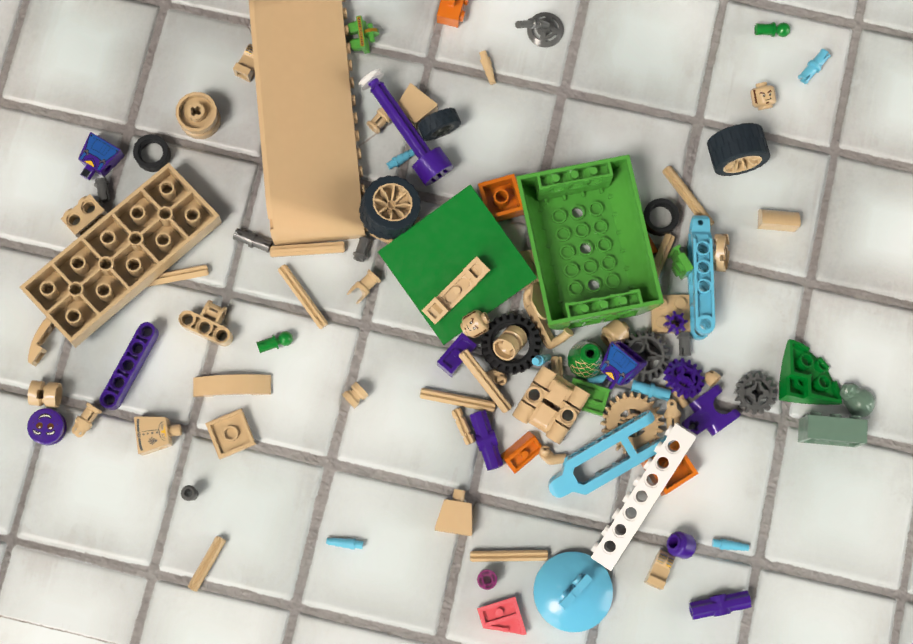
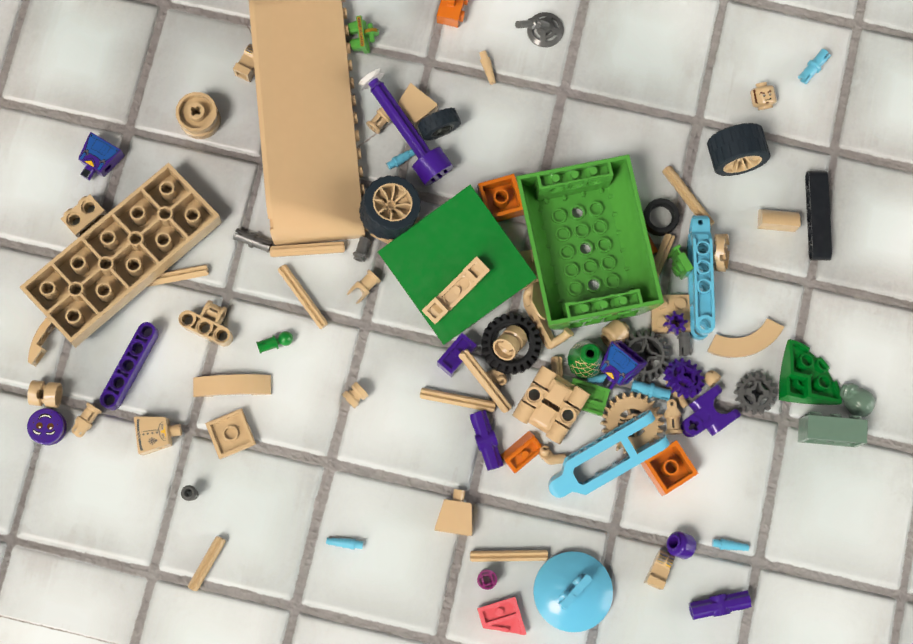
dark grey pin [94,177,111,203] -> none
black tyre [133,134,171,172] -> none
tan axle [452,408,475,445] -> none
tan head [460,310,490,338] -> none
medium azure animal [532,354,551,366] -> none
white brick [591,423,698,571] -> none
green pin [754,22,790,37] -> none
none -> tan tile [707,318,784,358]
none -> black beam [805,171,832,261]

